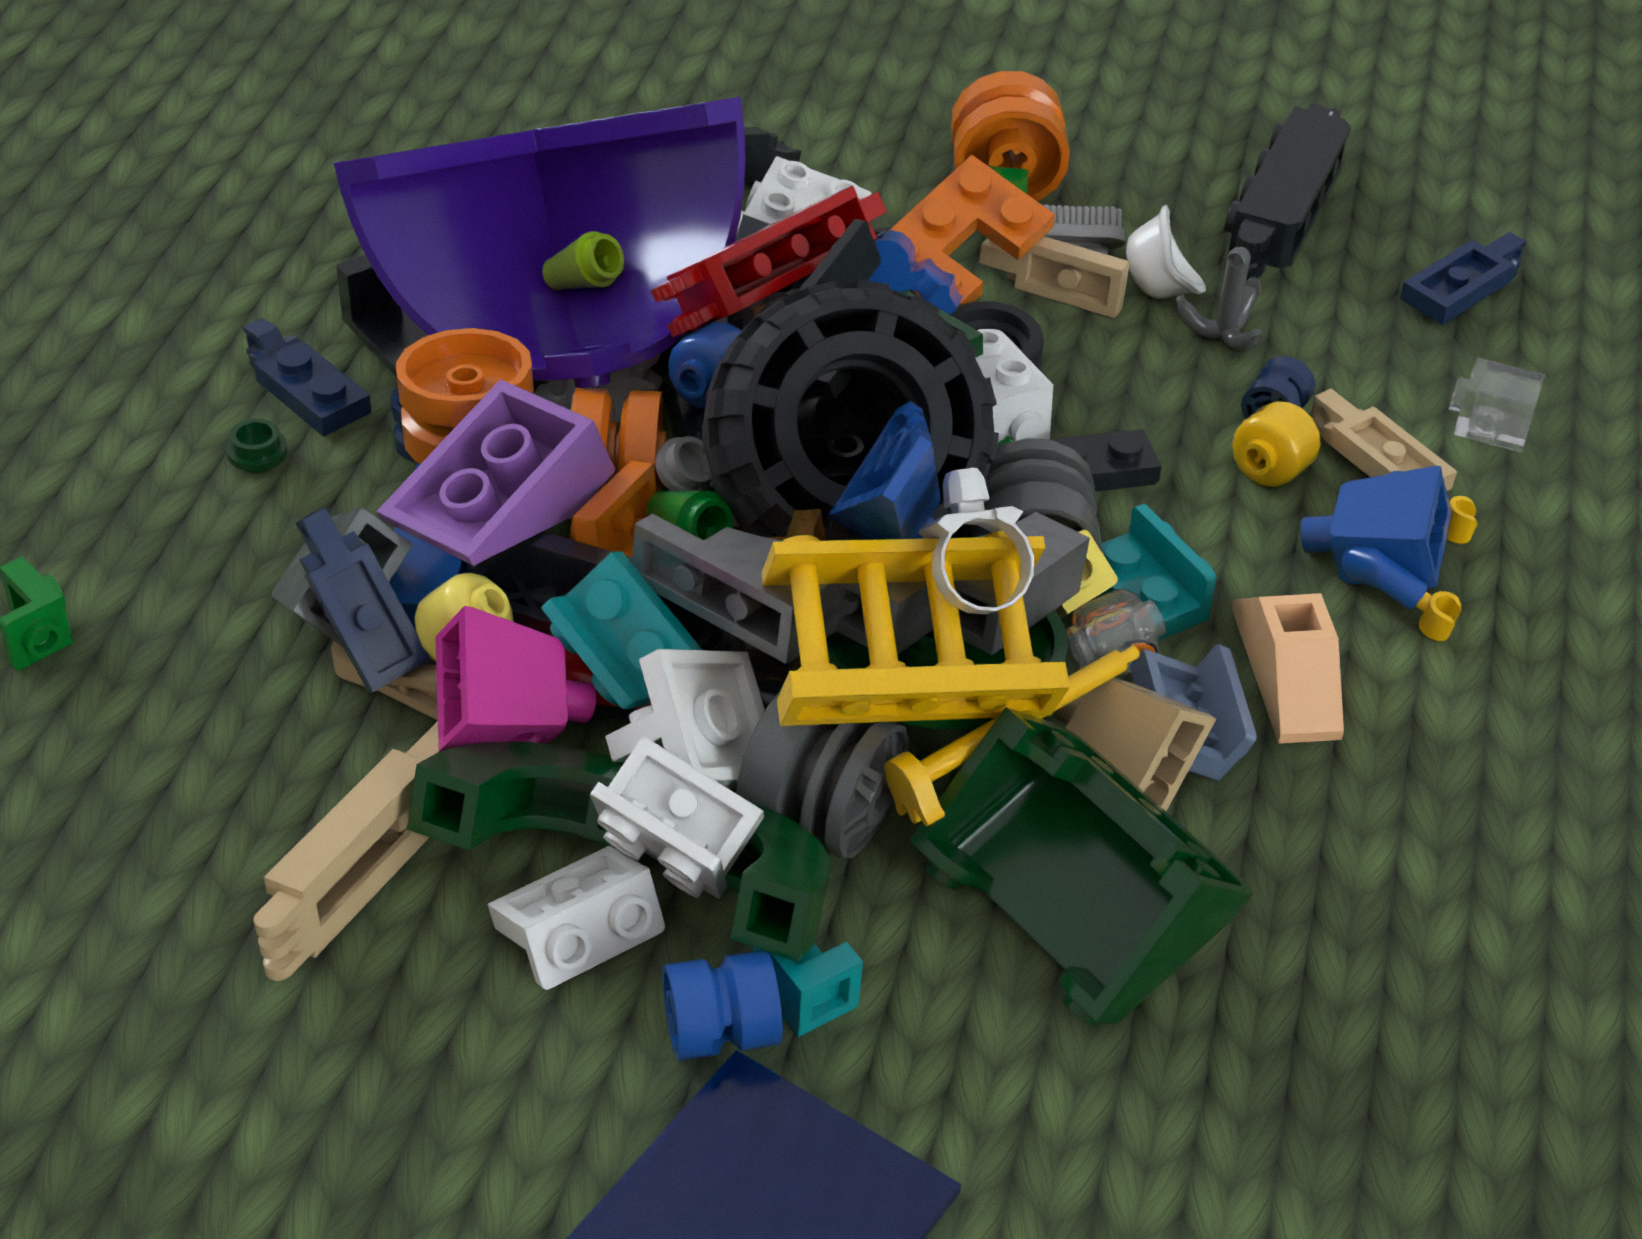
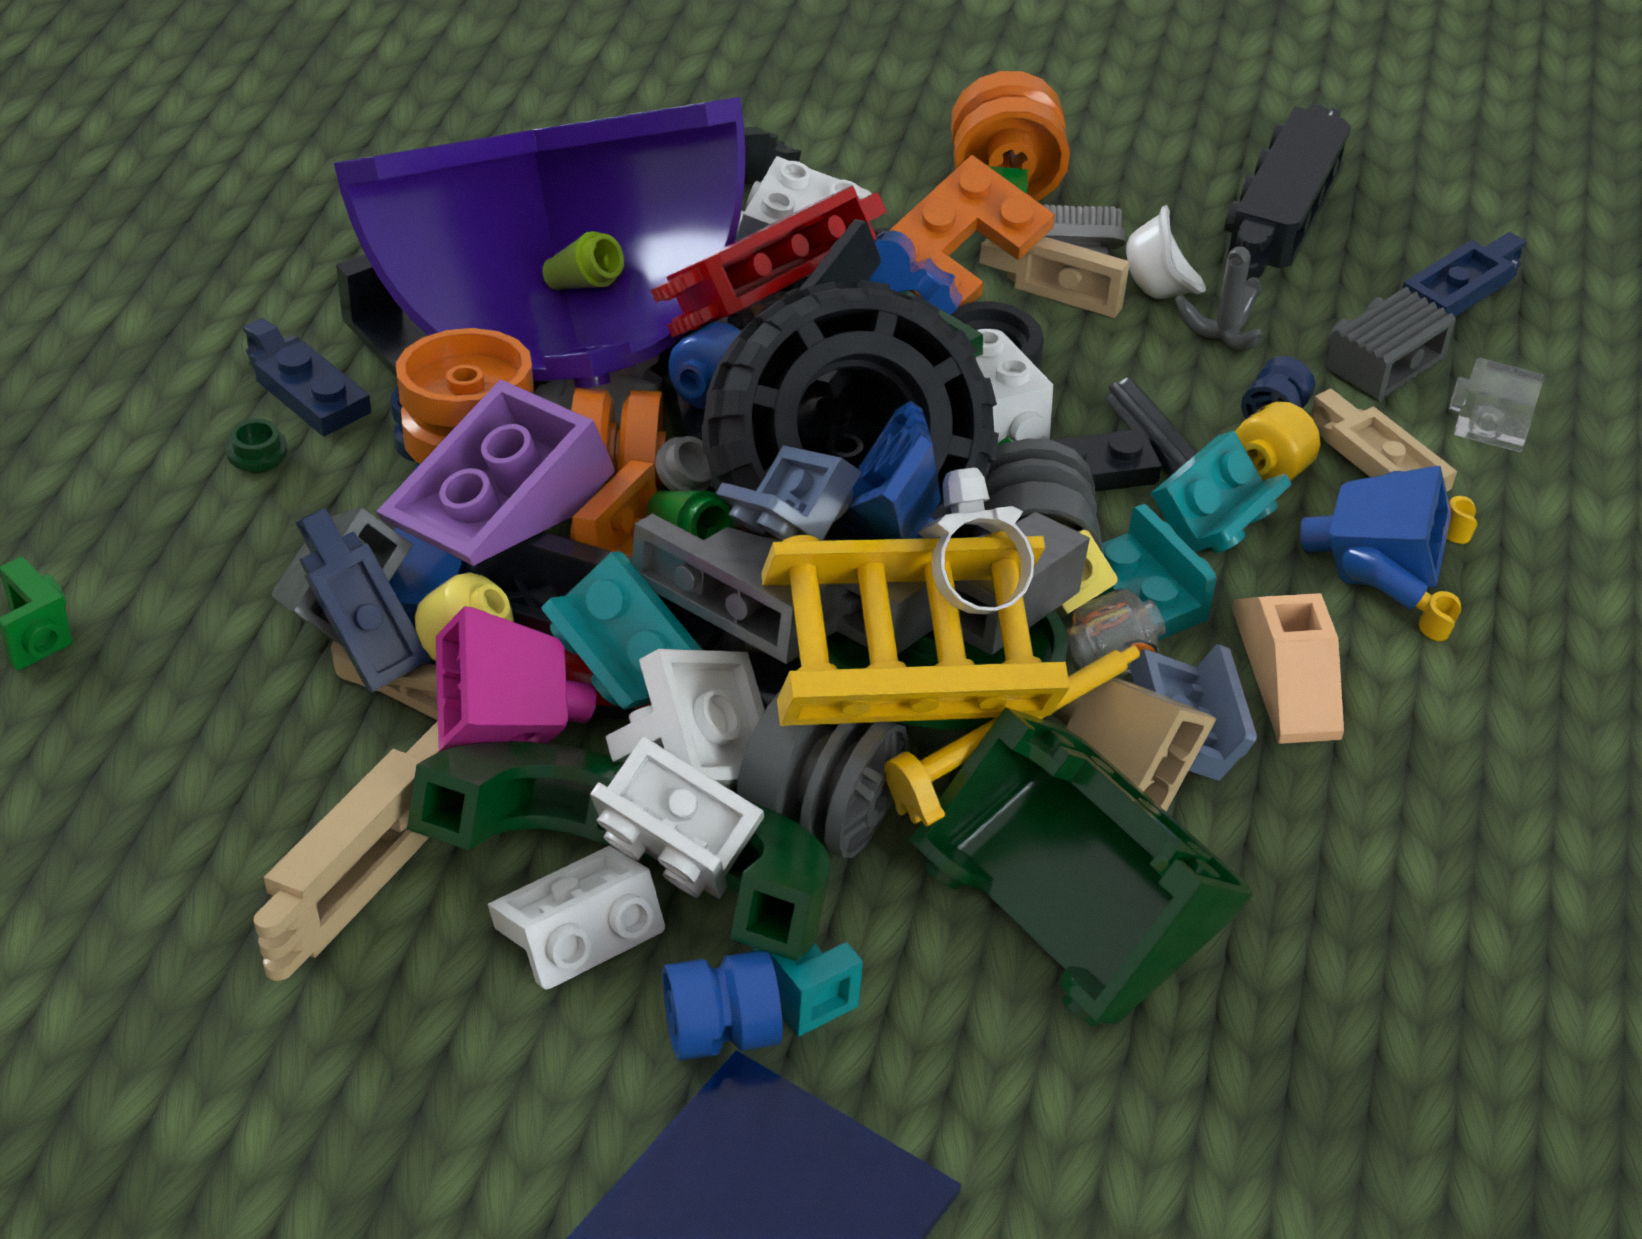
none -> sand blue bracket [716,445,862,541]
none -> black axle [1107,378,1198,475]
none -> teal bracket [1151,430,1292,553]
none -> dark grey brick [1325,287,1456,402]

